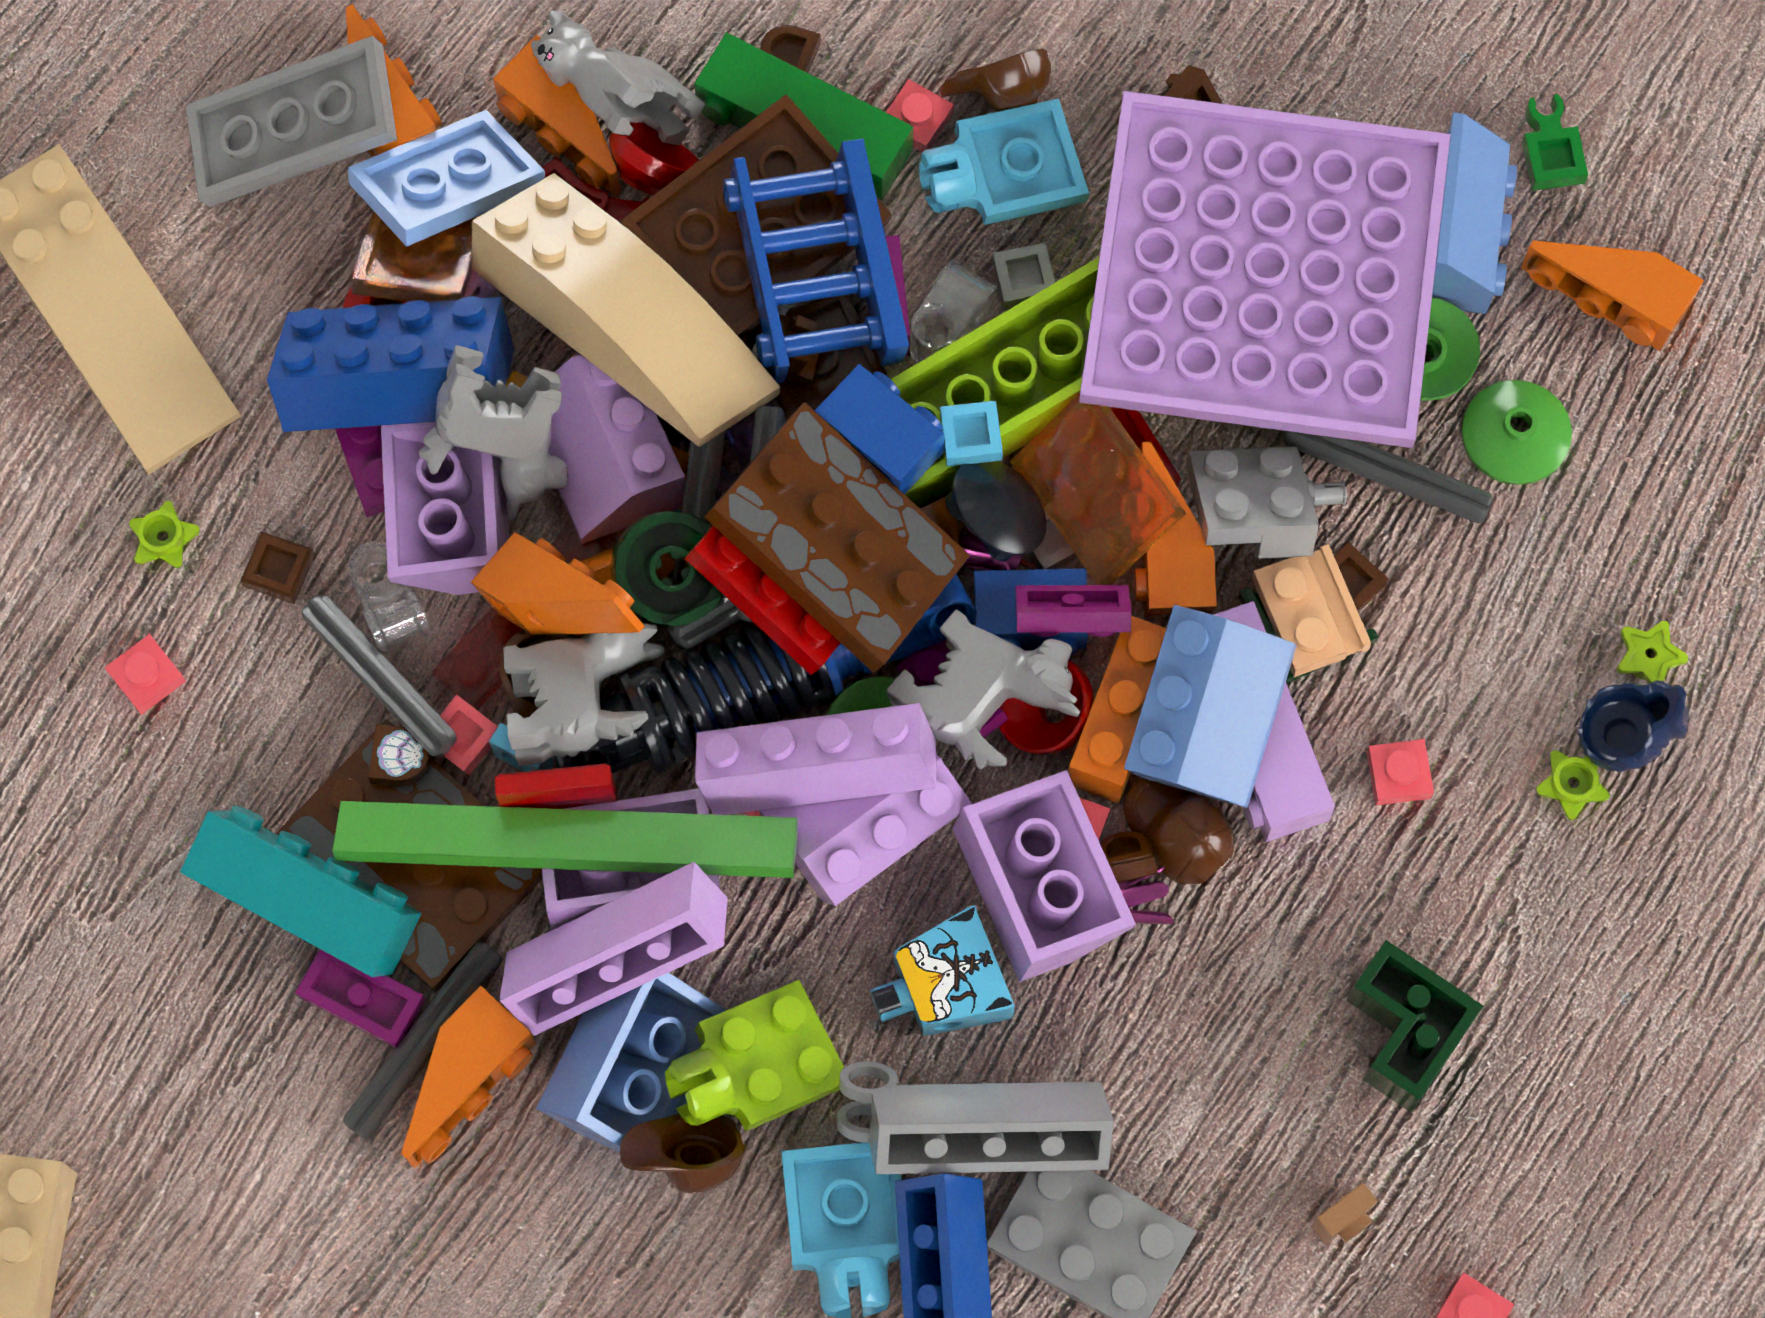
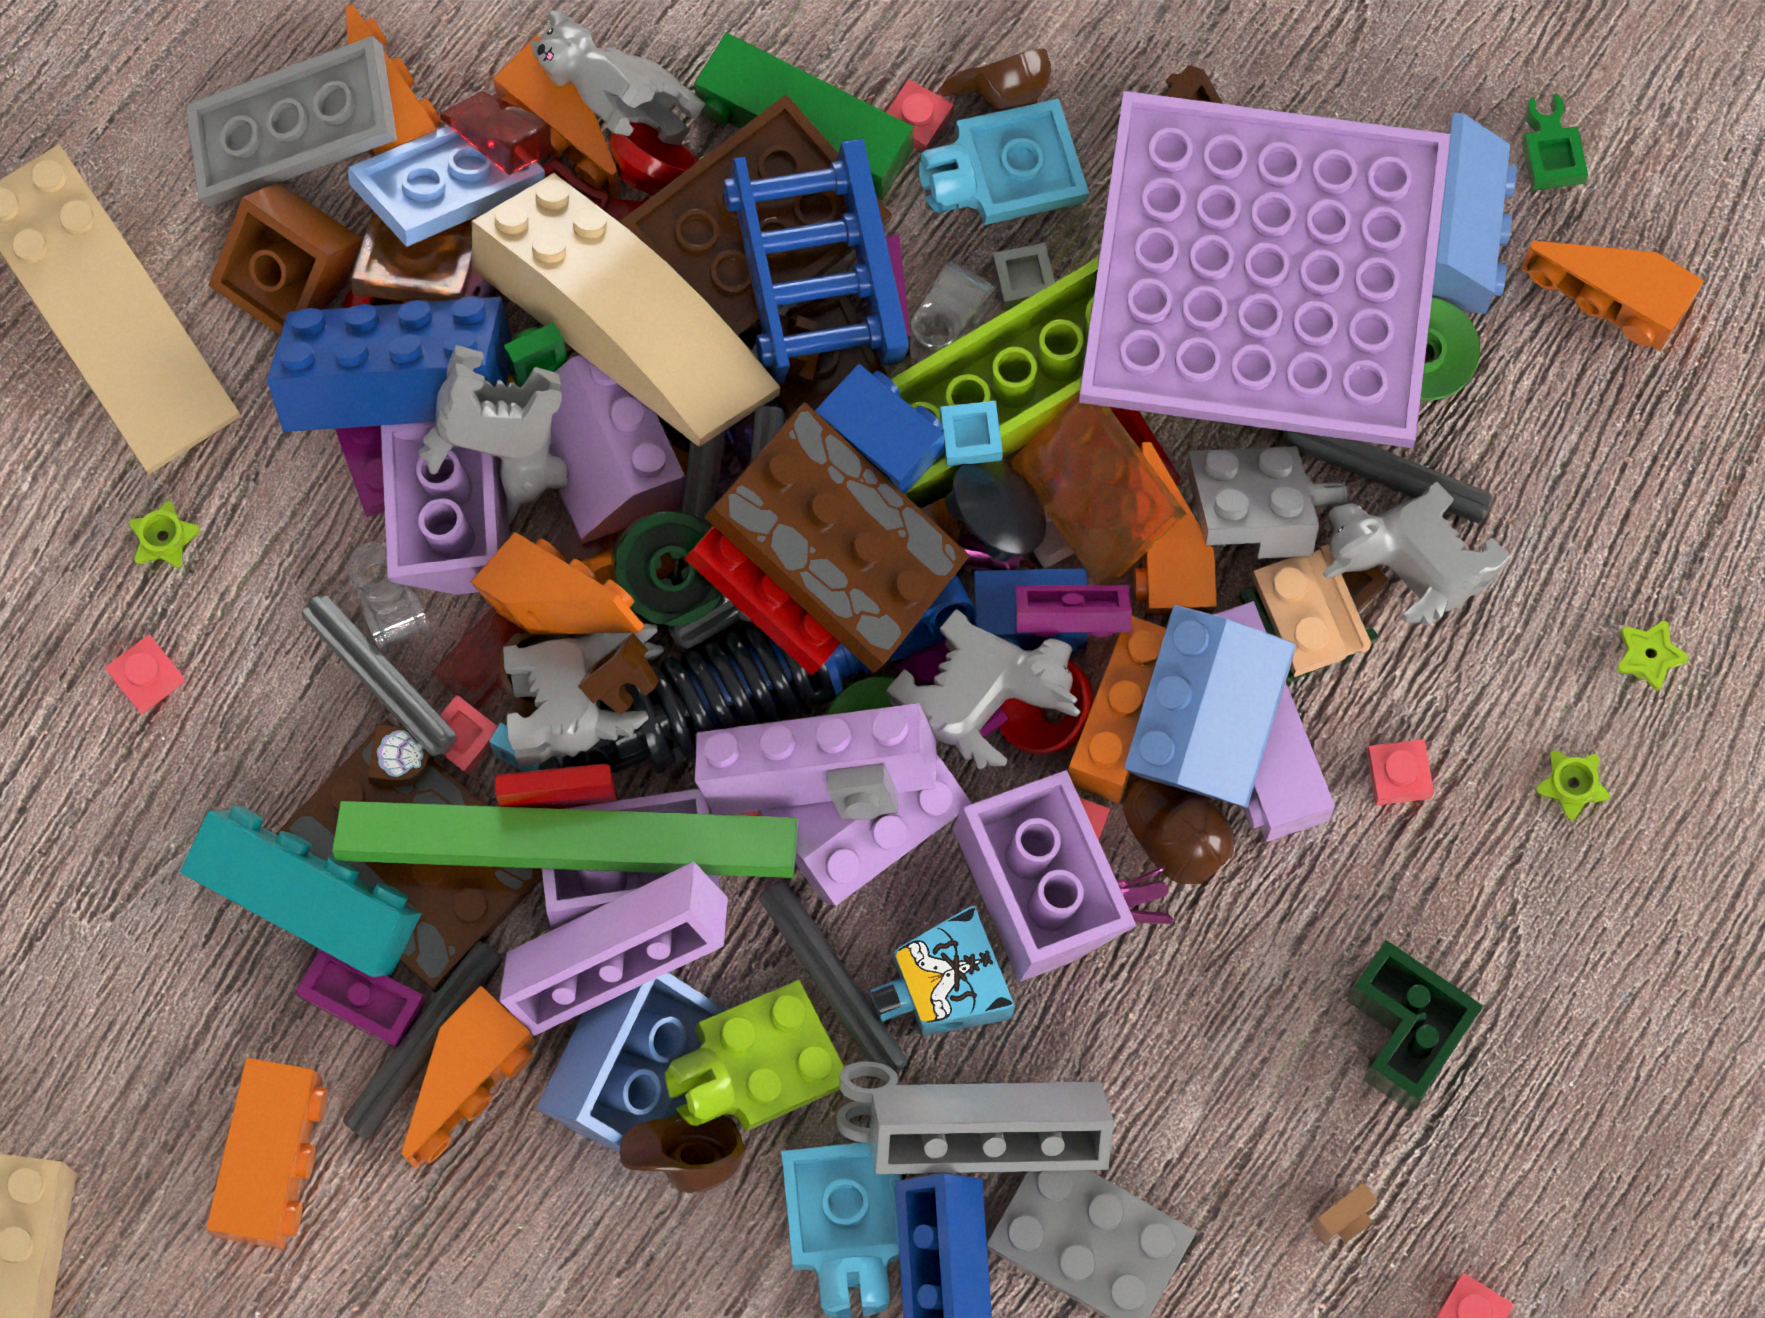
reddish brown tile [241,531,315,604] -> none
reddish brown tile [760,25,821,74] -> none
reddish brown tile [1100,831,1158,882] -> none
bright green dish [1461,380,1572,485] -> none
dark blue hair [1577,680,1689,772] -> none
none -> orange brick [206,1057,328,1250]
none -> dark orange slope [208,182,364,336]
none -> clear red slope [440,91,551,176]
none -> green plate [504,322,567,388]
none -> reddish brown tile [578,633,659,715]
none -> dark grey axle [759,881,907,1073]
none -> light grey plate [827,763,898,820]
none -> light grey animal [1323,482,1511,626]

